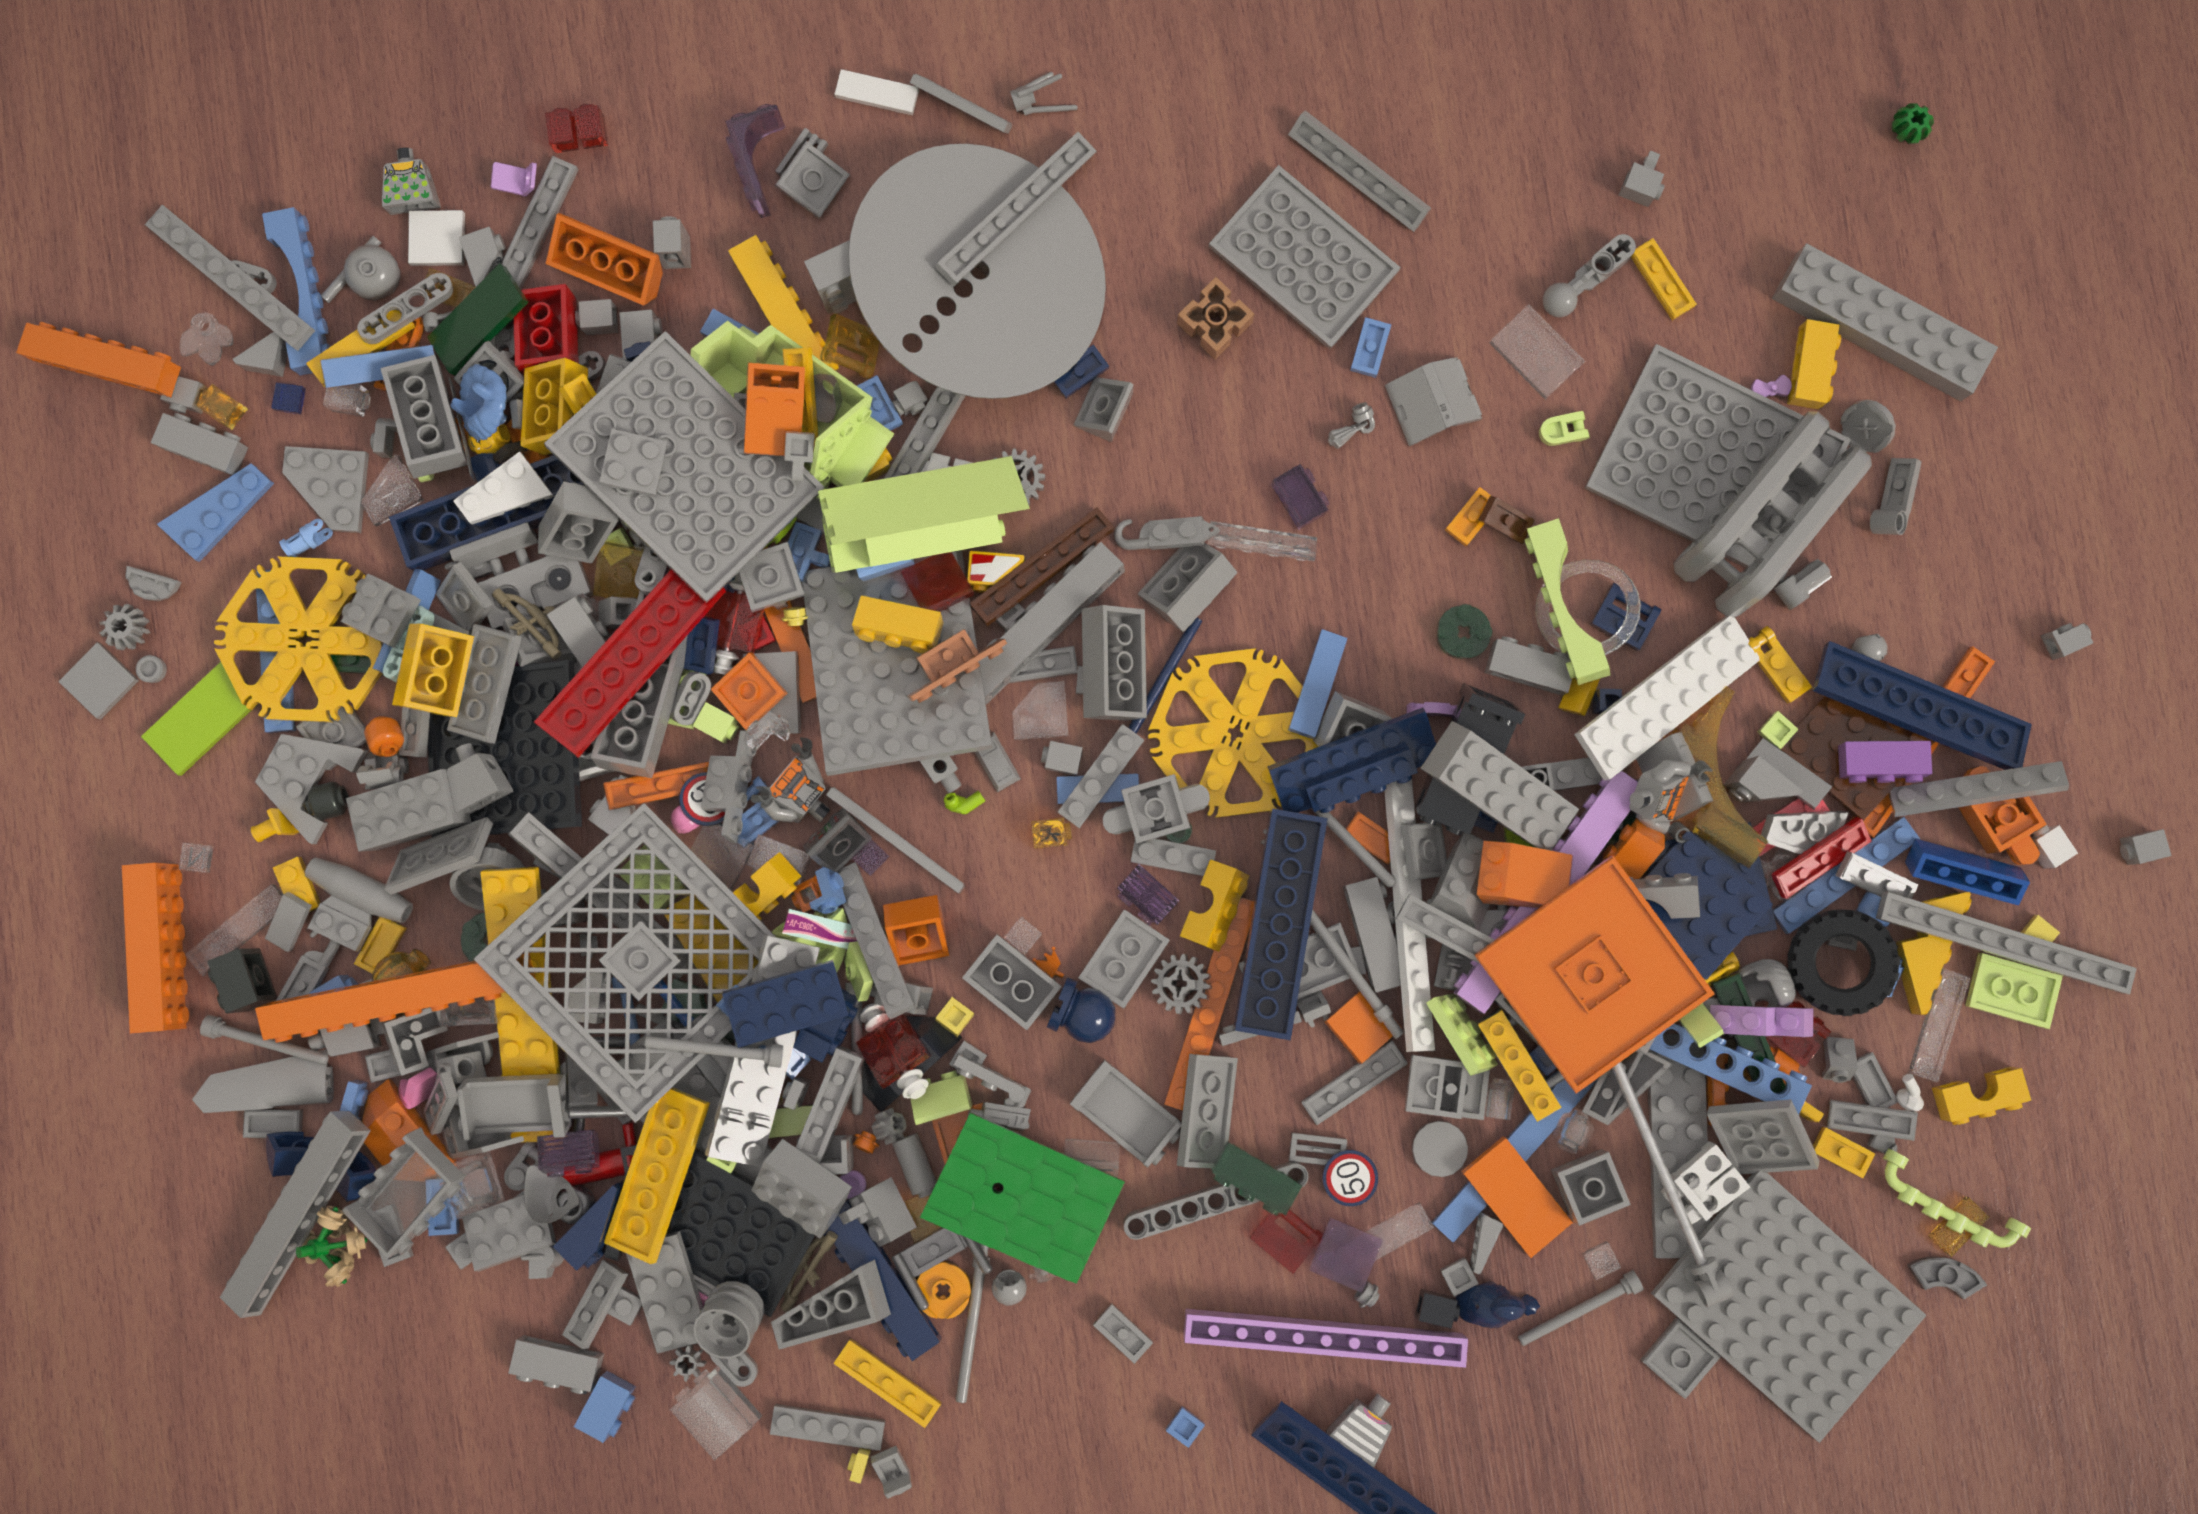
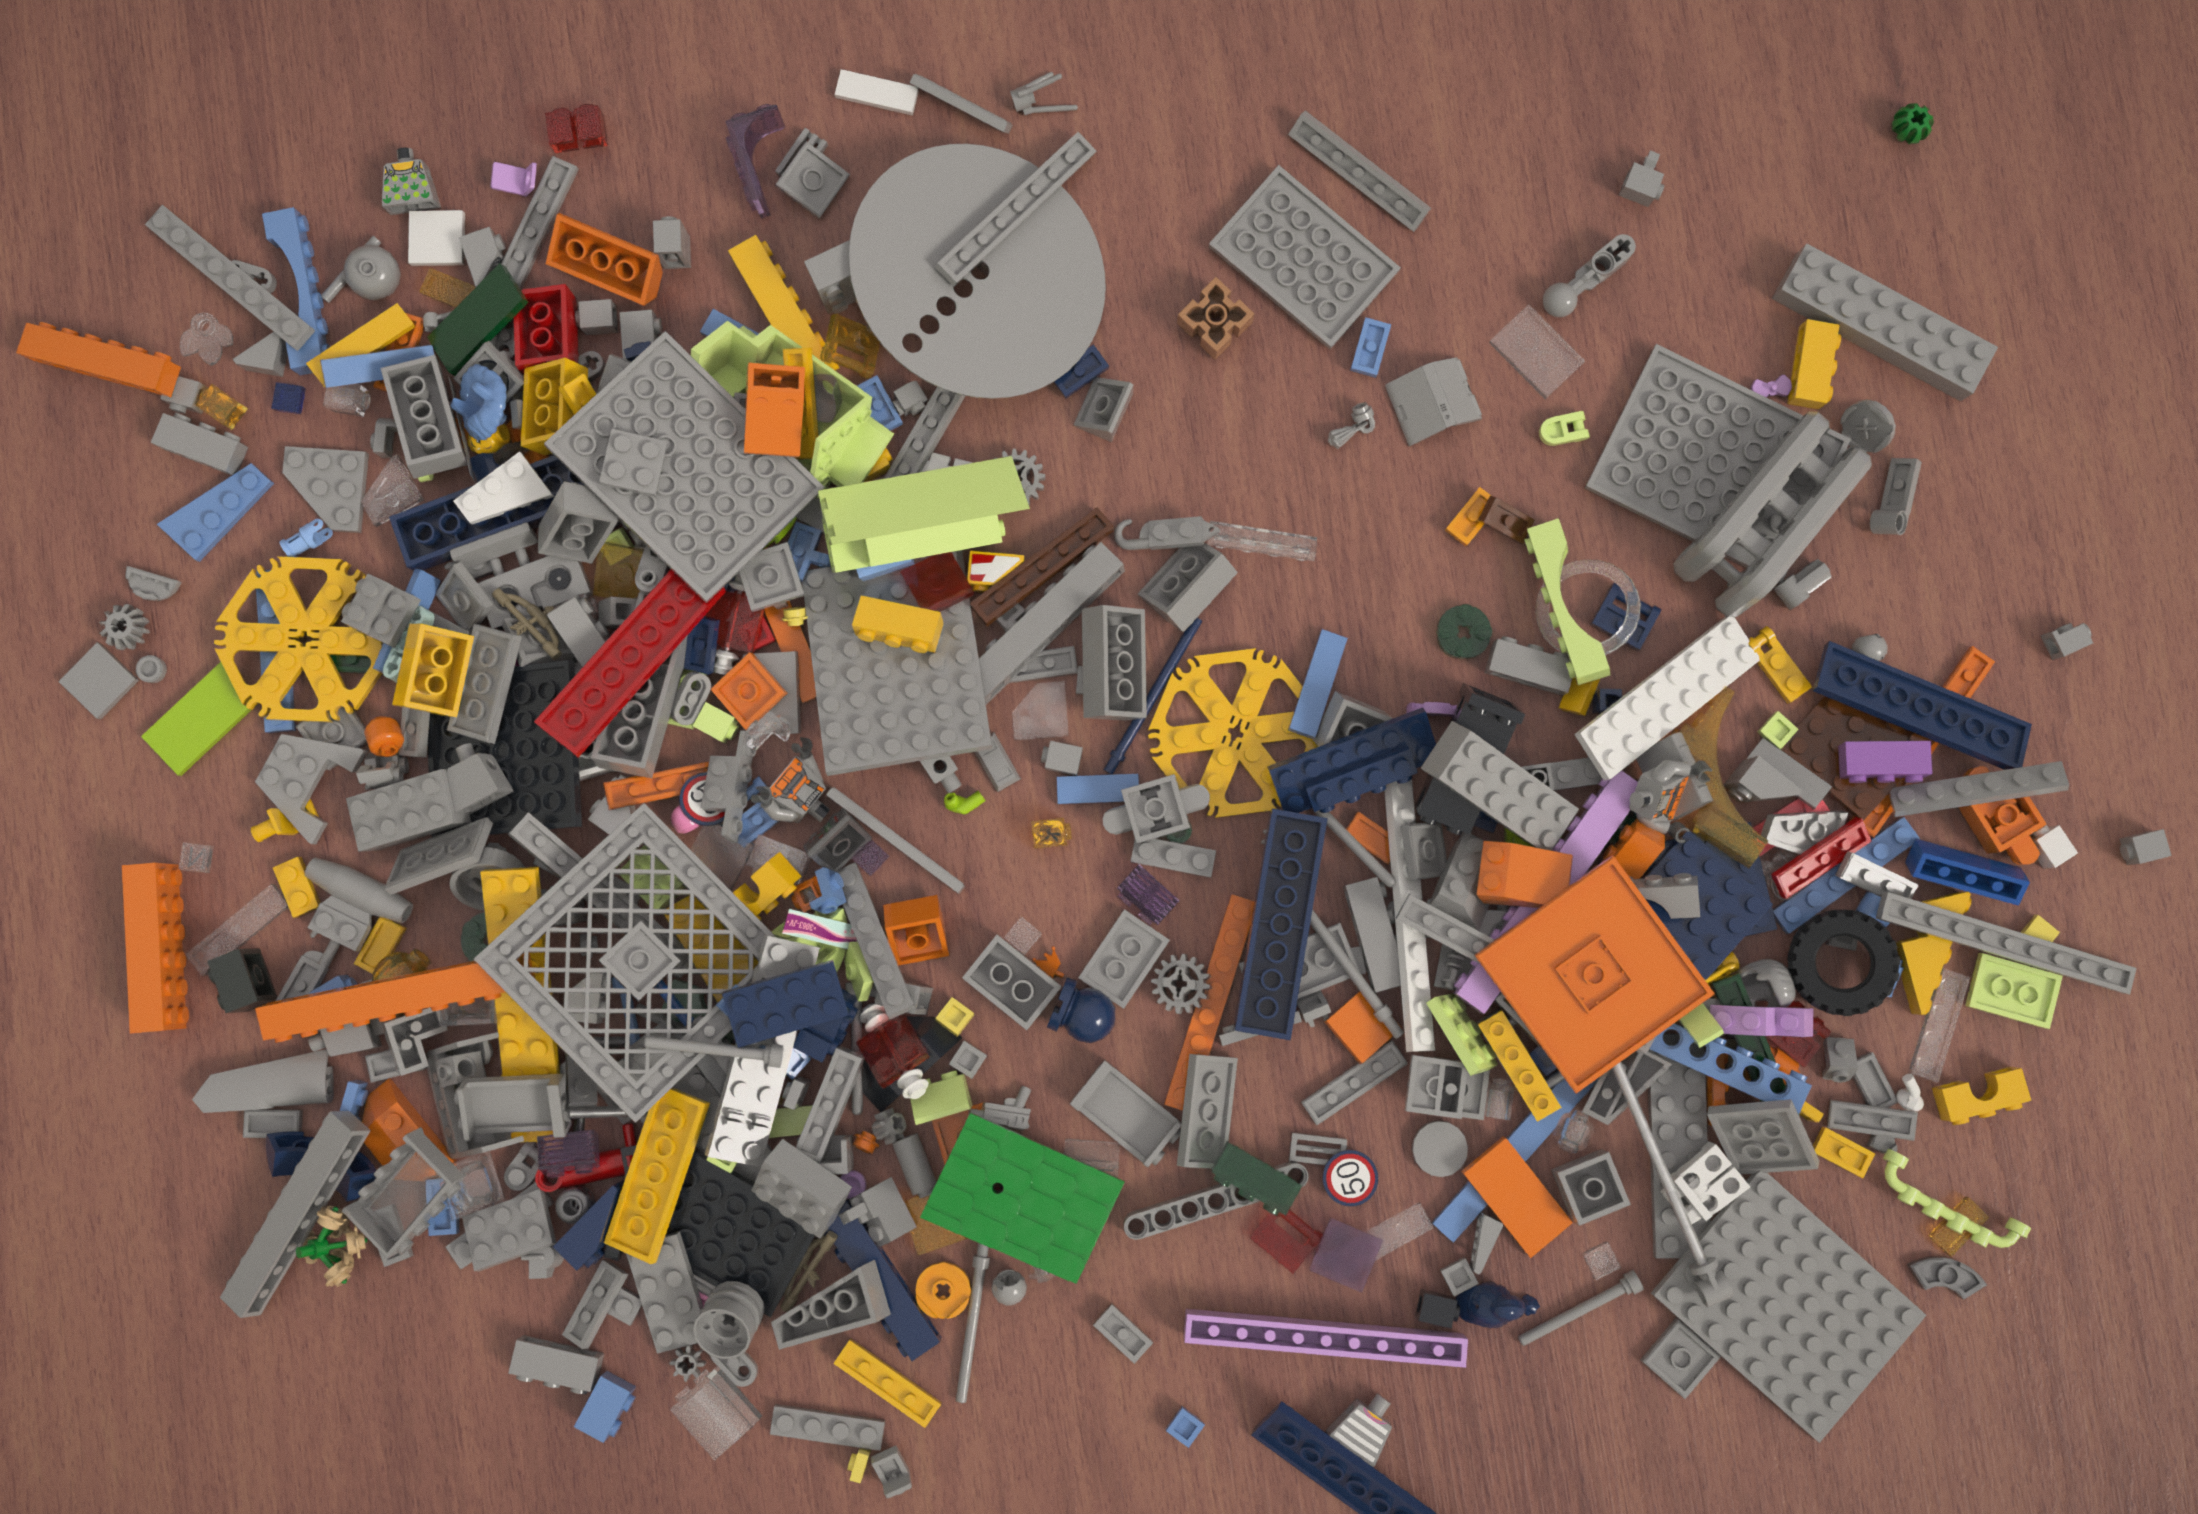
light grey piece [200,1014,329,1064] -> none
light grey tile [265,891,312,952] -> none
pearl dark grey head [305,782,349,820] -> none
light grey beam [357,273,453,344] -> none
bright pink tile [399,1067,437,1109] -> none
light grey tile [423,1071,458,1135] -> none
light grey piece [524,1165,579,1224] -> none
light grey plate [784,431,814,481] -> none
flat silver plate [891,1228,992,1311] -> none
nougat bracket [907,629,1007,703] -> none
light grey plate [953,1053,1025,1102] -> none
light grey plate [1058,724,1144,828] -> none
yellow arch [1180,859,1250,952] -> none
clear purple brick [1271,464,1329,530] -> none
light grey plate [1354,1281,1380,1308] -> none
yellow tile [1631,238,1697,321] -> none

